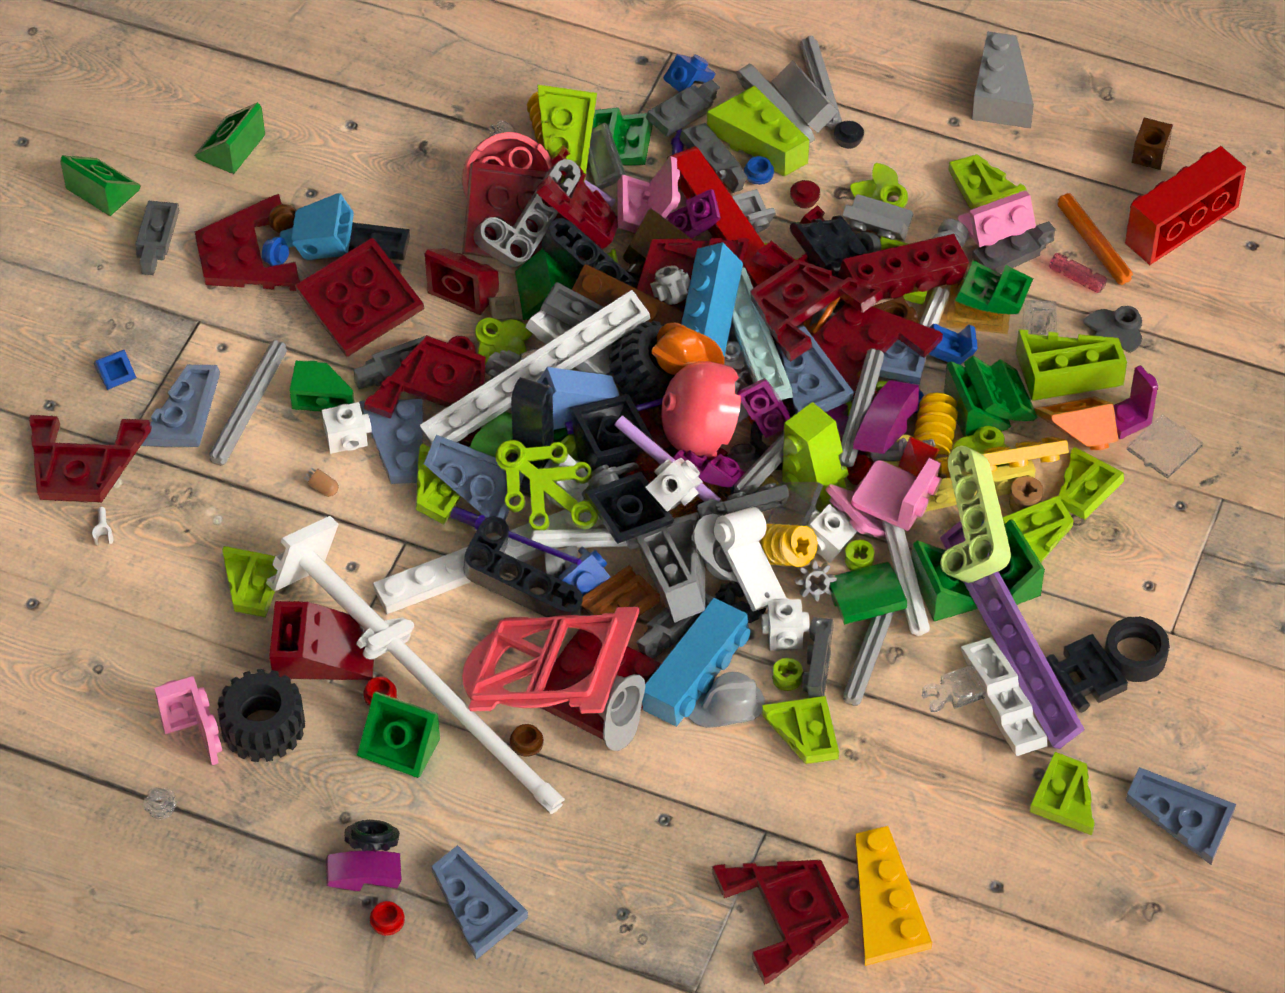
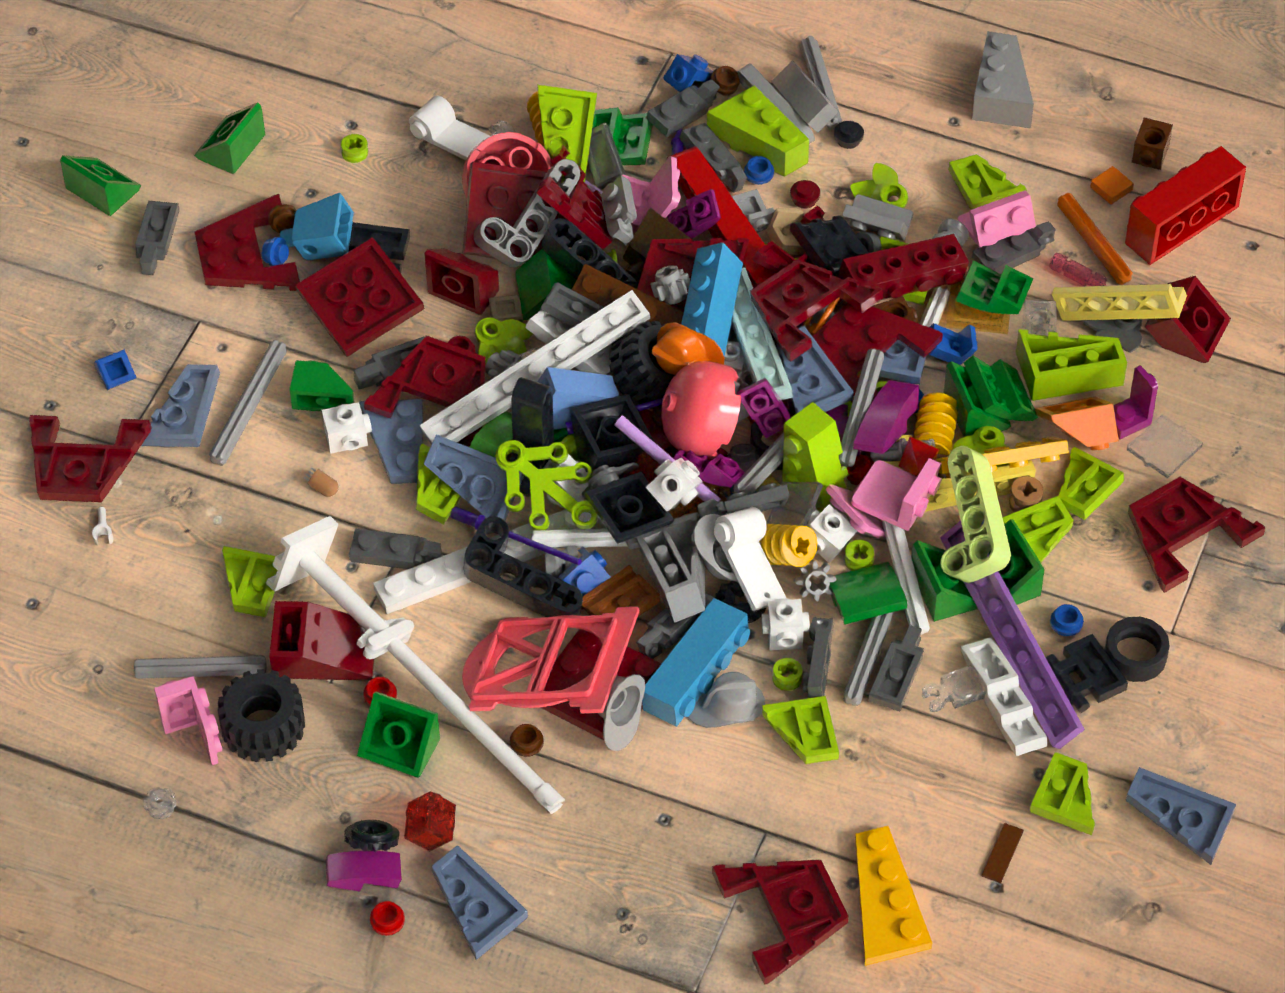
none -> light grey axle [134,655,267,679]
none -> lime bush [341,134,368,163]
none -> dark grey hinge [349,528,442,569]
none -> clear red brick [404,791,456,852]
none -> white door [409,95,491,160]
none -> light grey hinge [601,175,637,245]
none -> reddish brown plate [710,66,740,95]
none -> tan bracket [767,208,805,256]
none -> dark grey hinge [869,625,924,712]
none -> reddish brown window [982,823,1024,884]
none -> blue plate [1050,604,1084,636]
none -> light yellow fence [1052,284,1187,321]
none -> orange tile [1090,166,1134,205]
none -> dark red wing [1128,477,1265,593]
none -> dark red slope [1144,276,1231,363]

